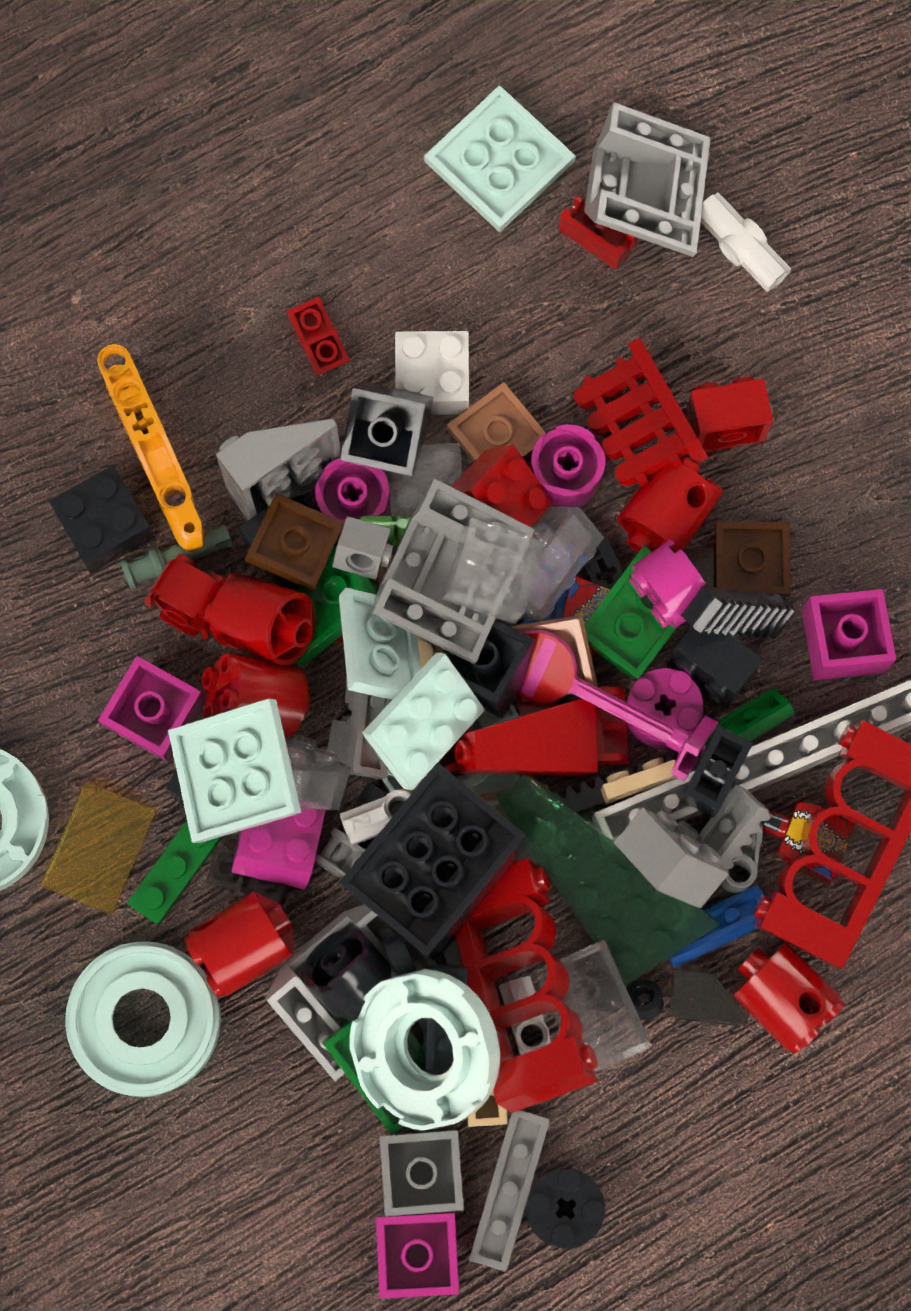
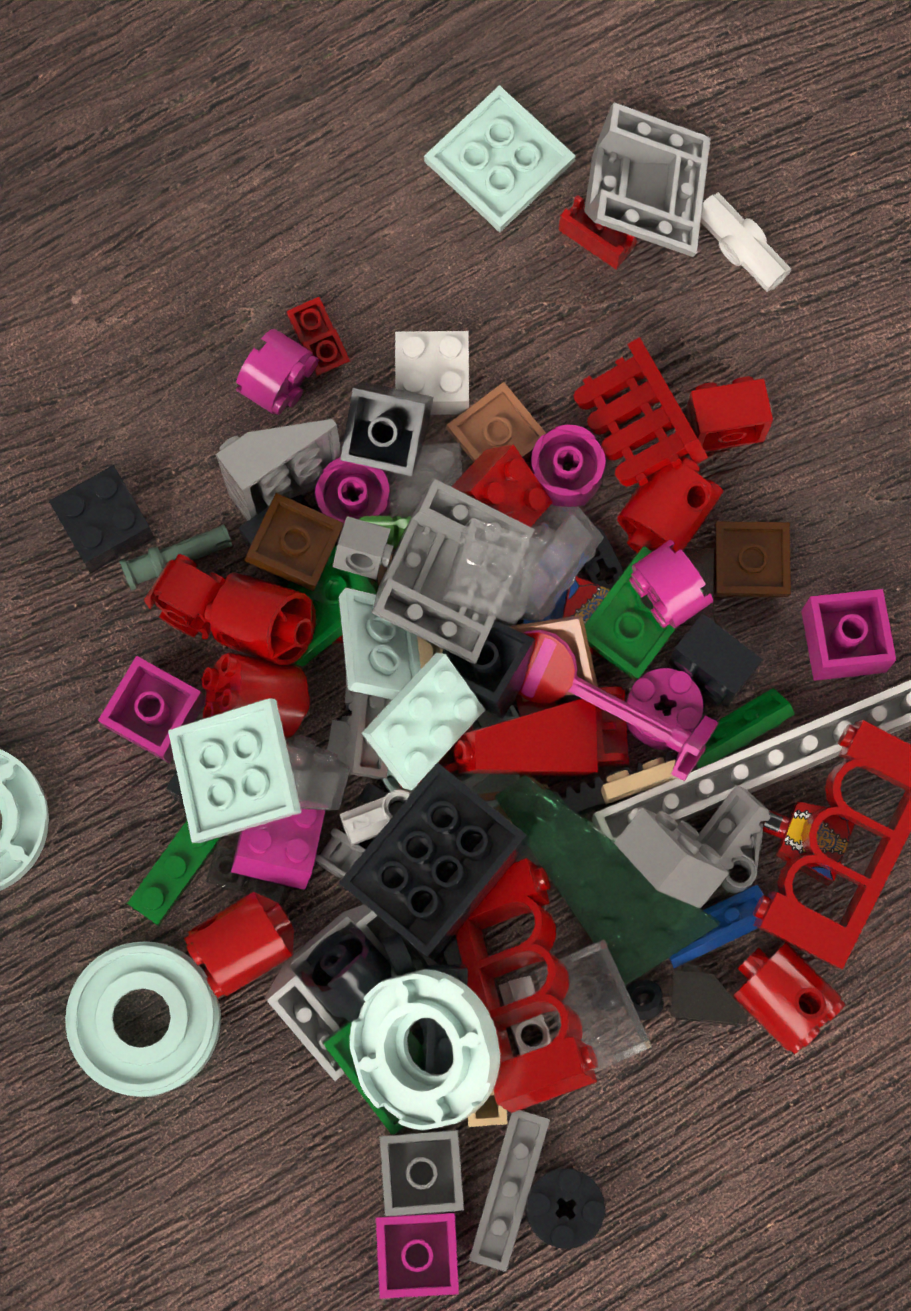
clear yellow piece [40,782,156,915] -> none
light orange piece [97,344,205,552] -> none
black brick [680,726,753,818] -> none
black gear [681,586,796,640] -> none
none -> dark pink brick [236,329,319,415]

